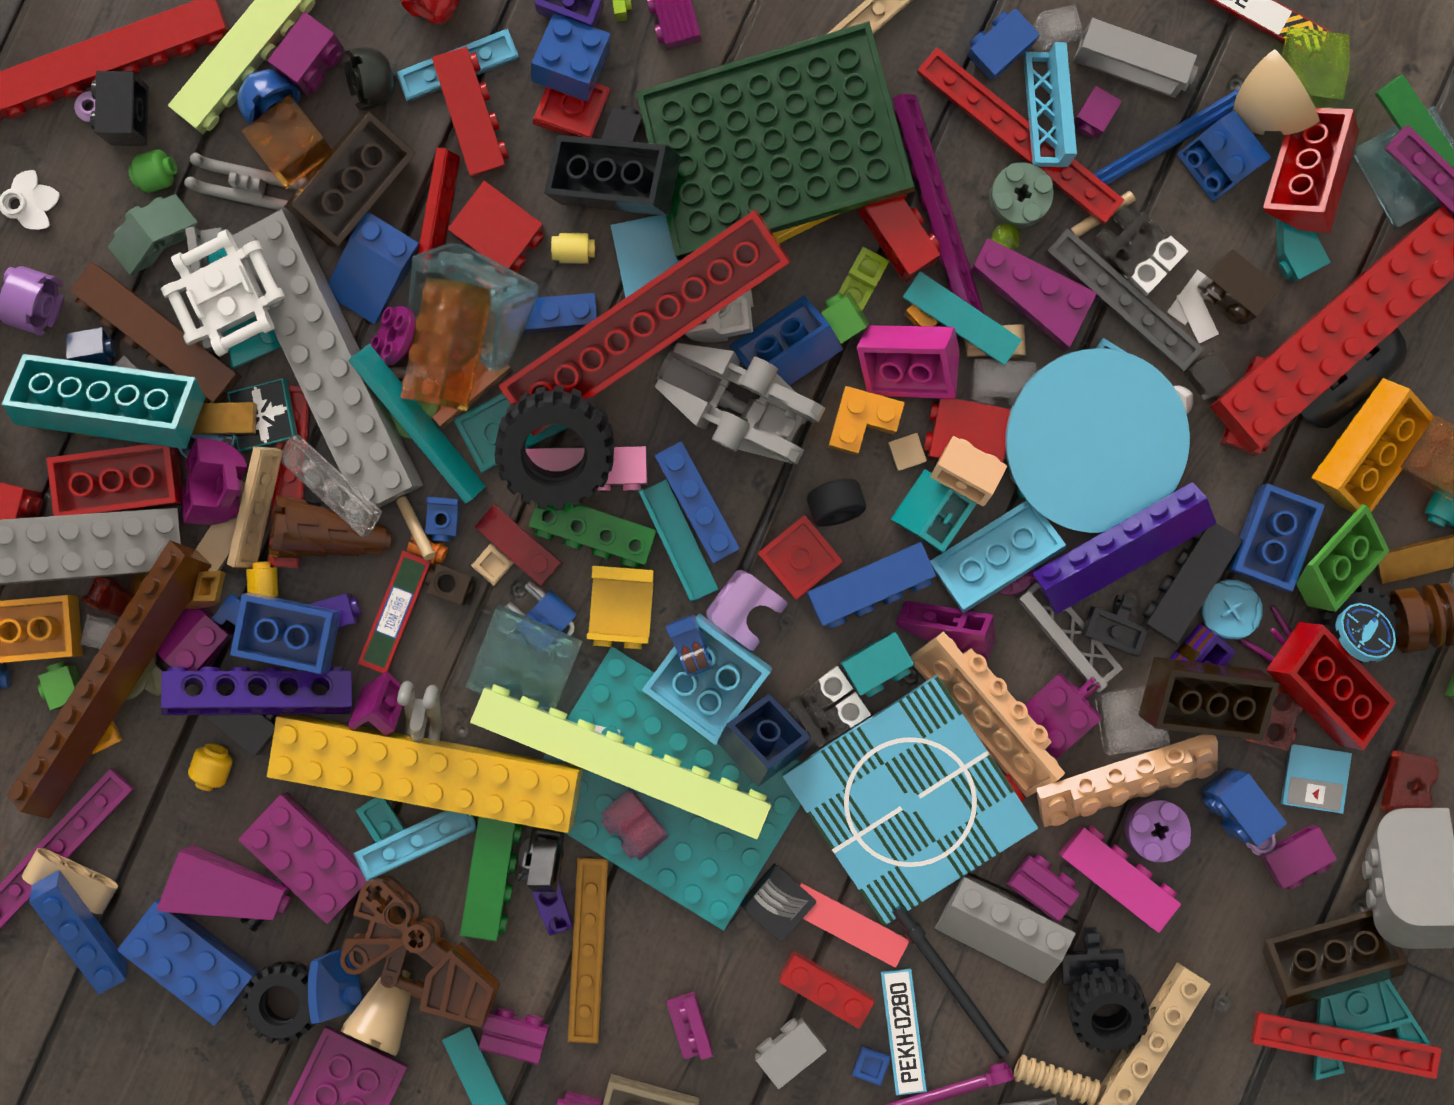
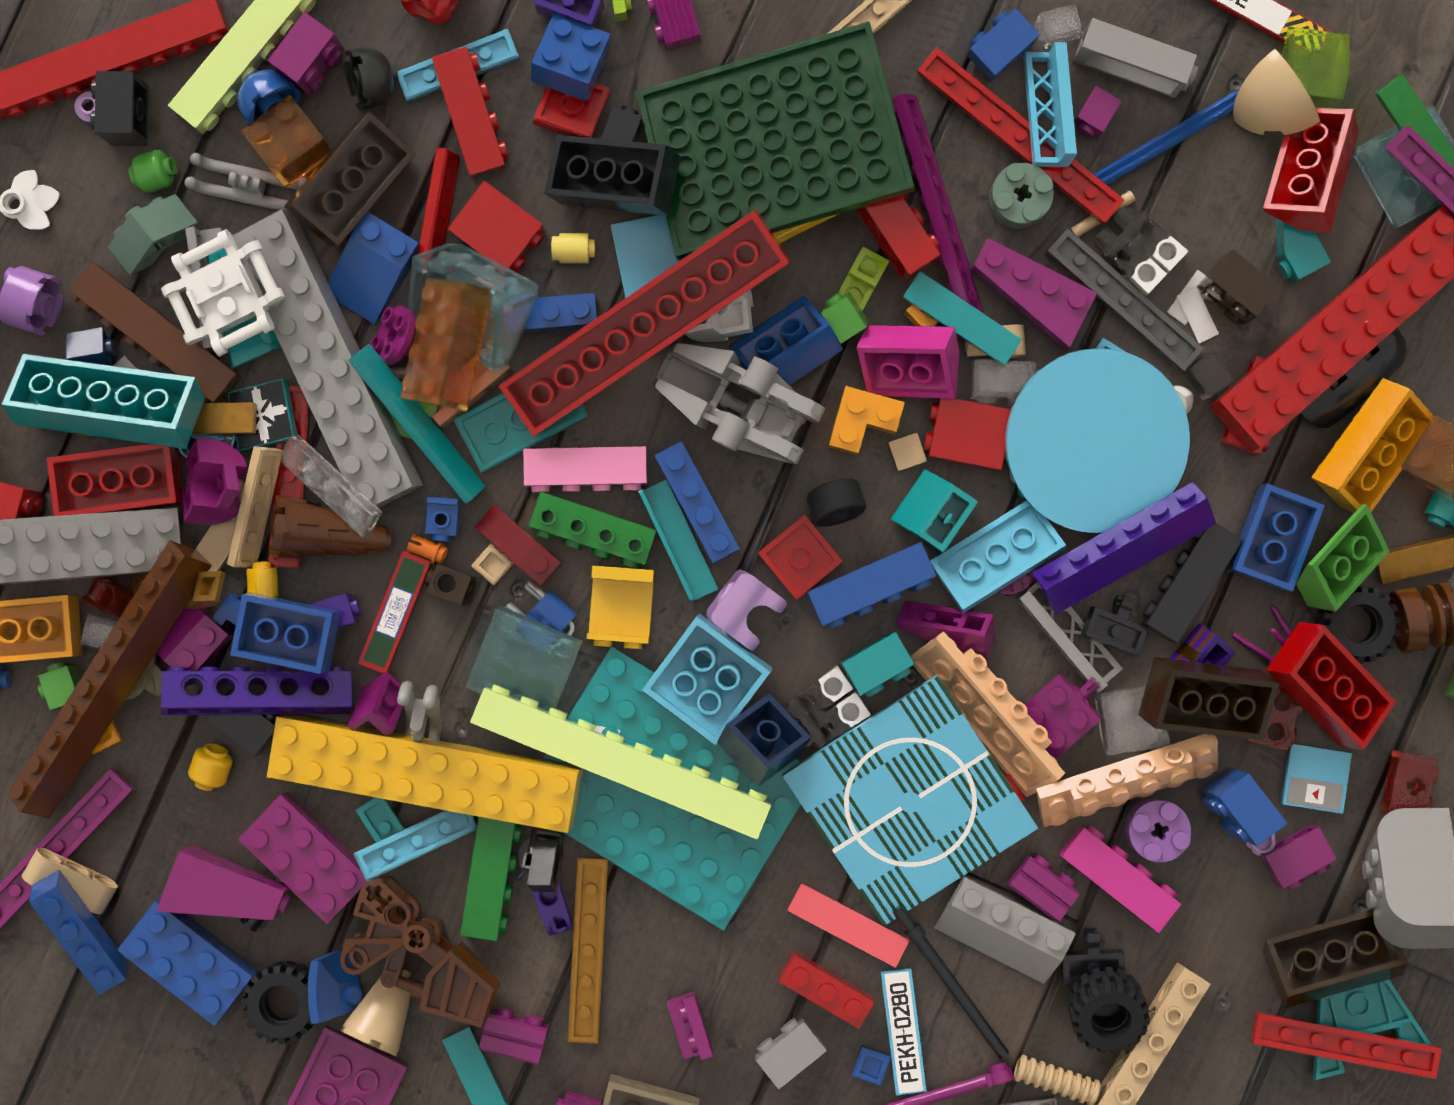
tan piece [396,496,435,560] -> none
black tyre [494,385,615,511] -> none
clear pink brick [601,788,670,861] -> none
blue leg [665,614,713,677] -> none
black sticker [740,864,816,942] -> none
light nougat brick [930,436,1007,507] -> none
clear neon green plate [990,223,1020,250] -> none
blue slope [1177,110,1271,202] -> none
medium azure tile [1201,580,1263,640] -> none
tile [1335,603,1396,662] -> none

